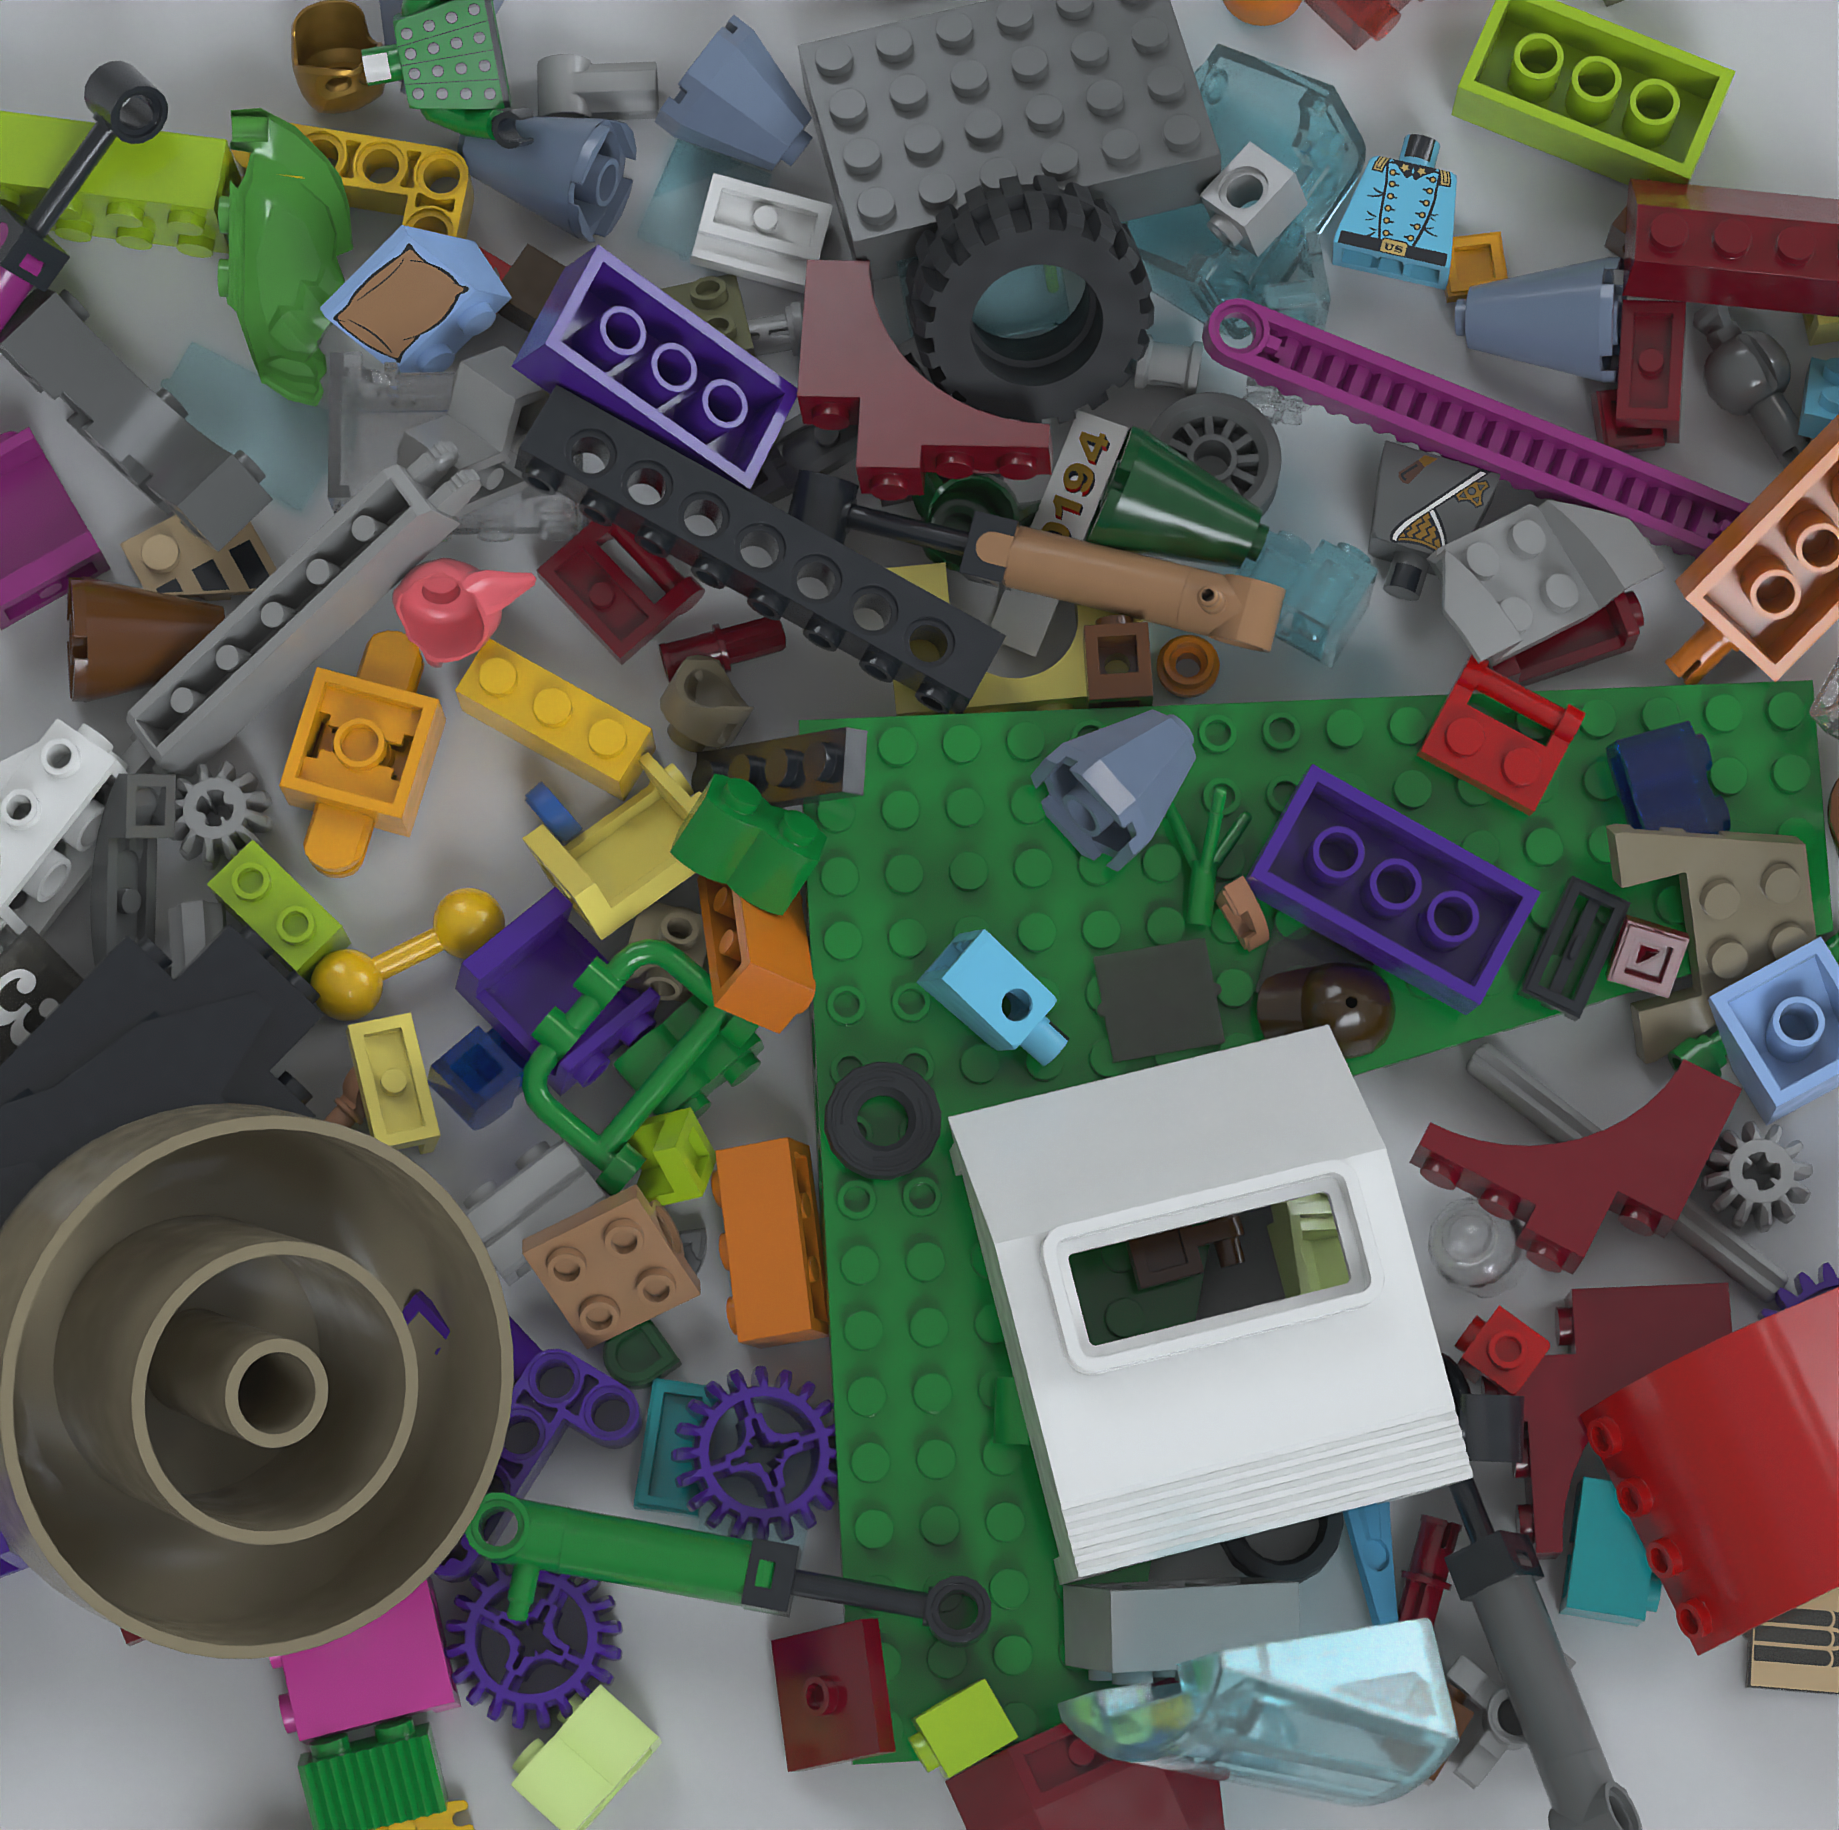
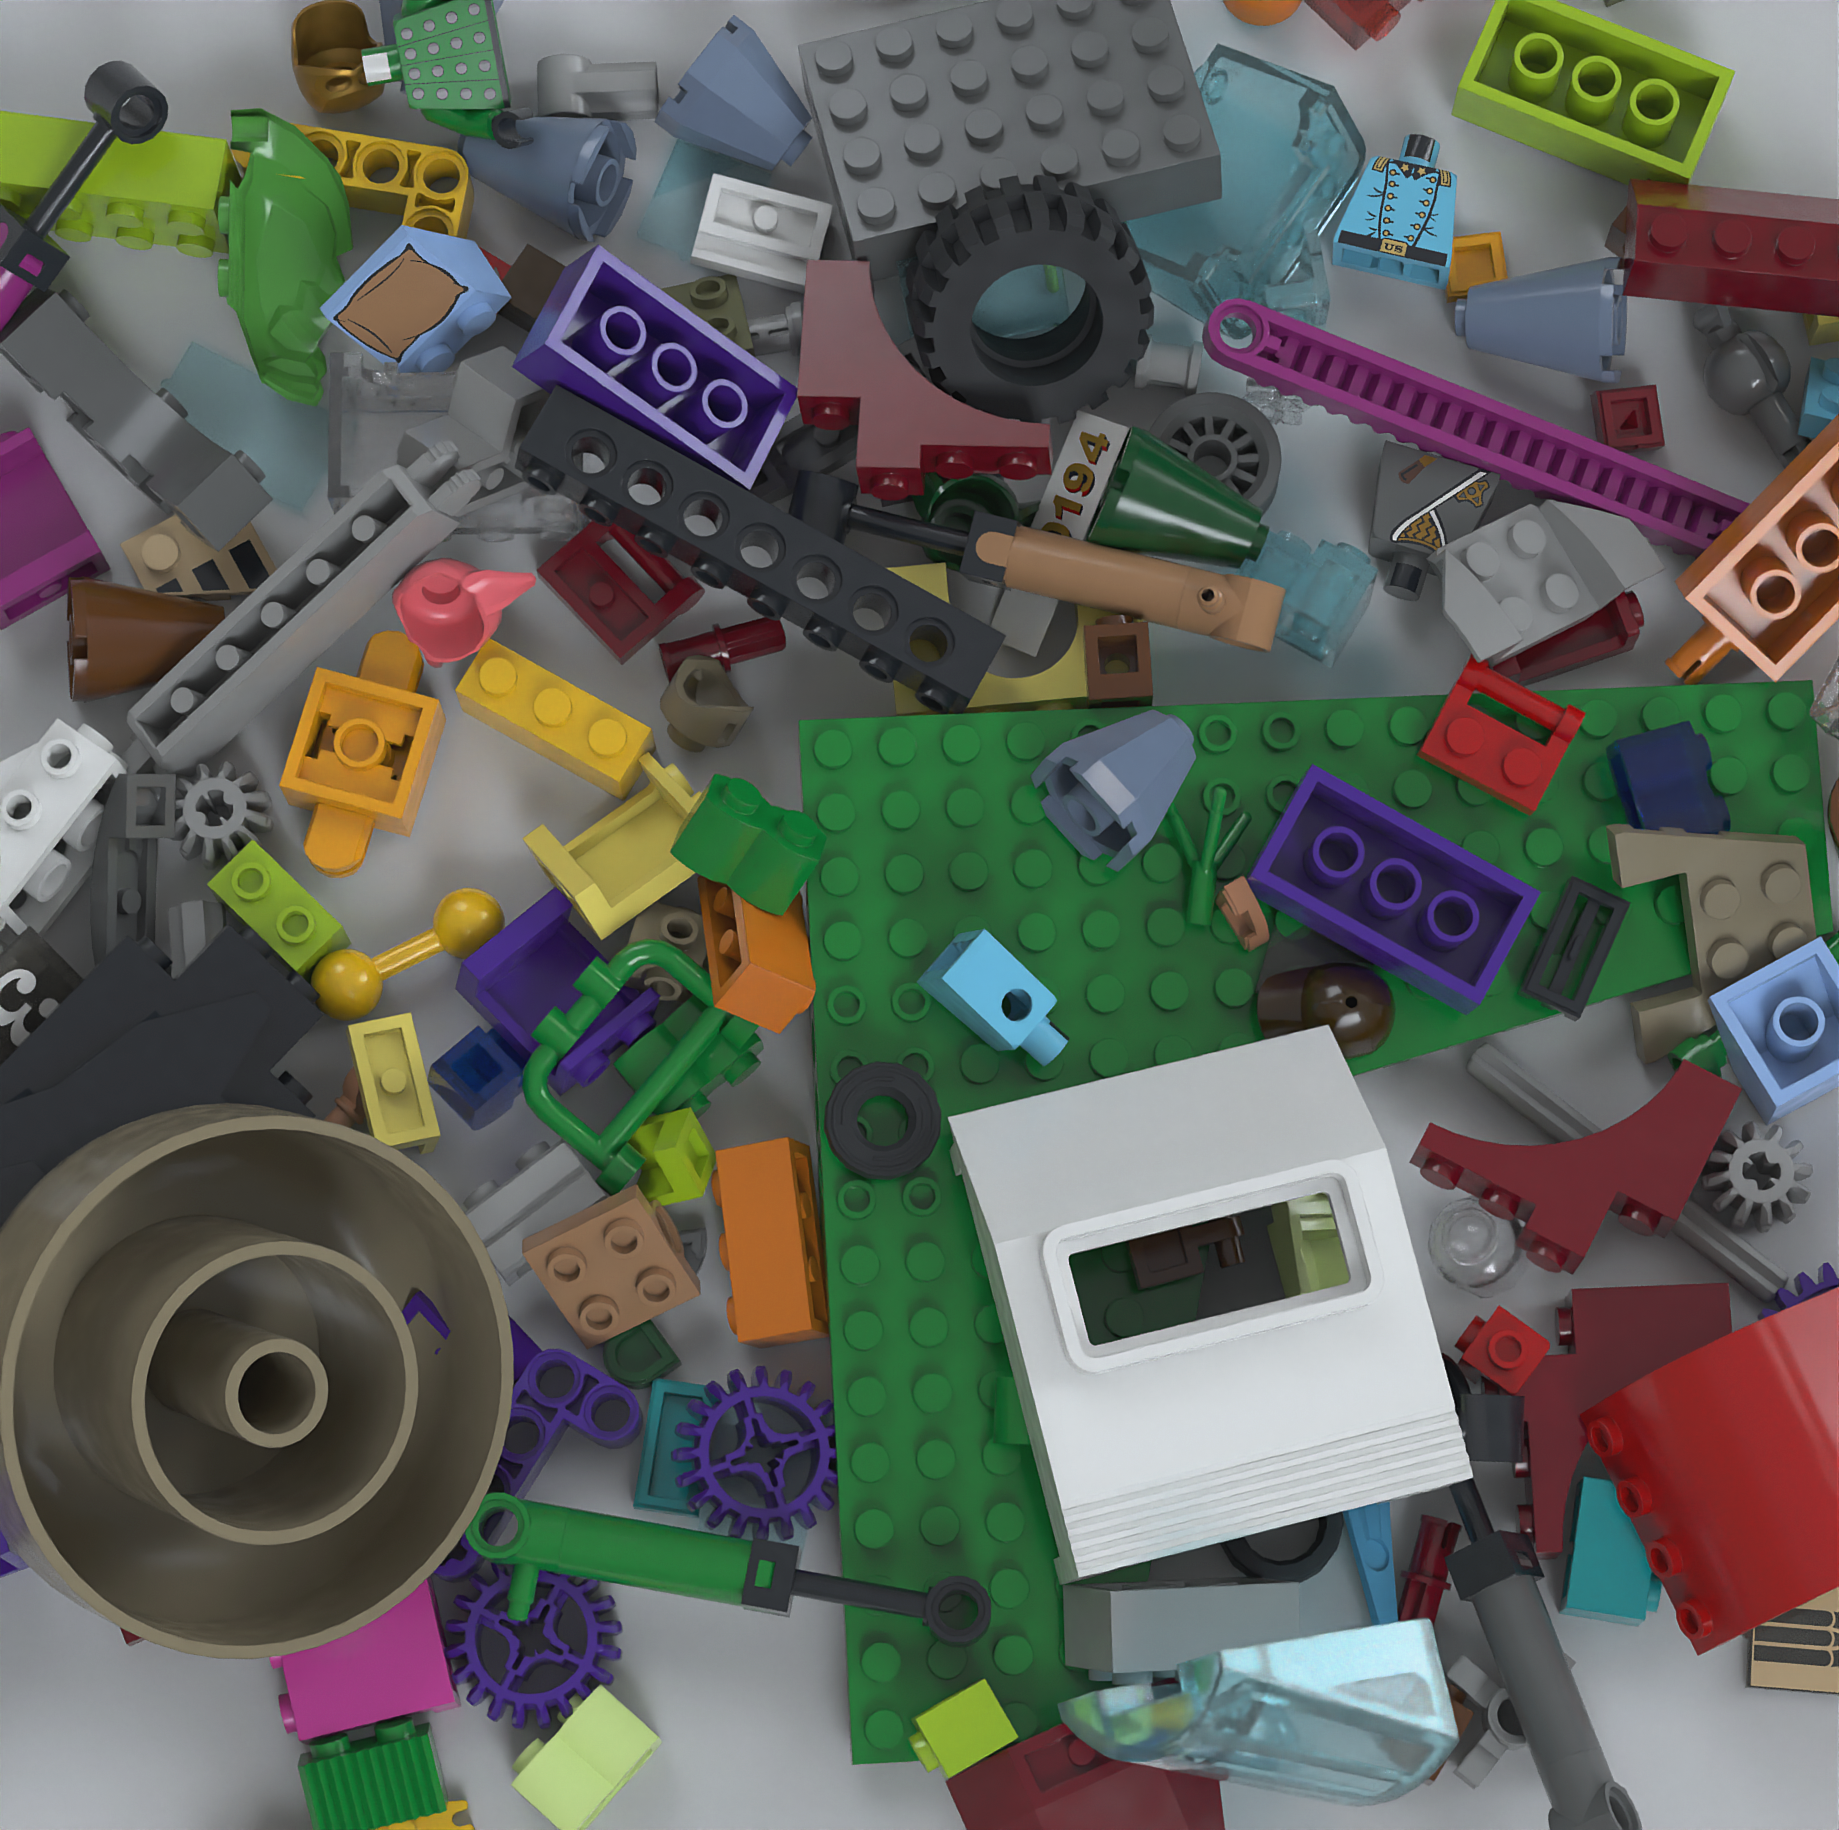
blue tile [525,781,583,843] -> none
black plate [691,727,868,808] -> none
dark red plate [771,1618,896,1772] -> none
clear smoke piece [1093,938,1225,1063] -> none
orange plate [1156,635,1220,698] -> none
light grey brick [1200,141,1308,258] -> none
tile [1605,914,1690,998] -> none
dark red panel [1616,300,1686,444] -> none

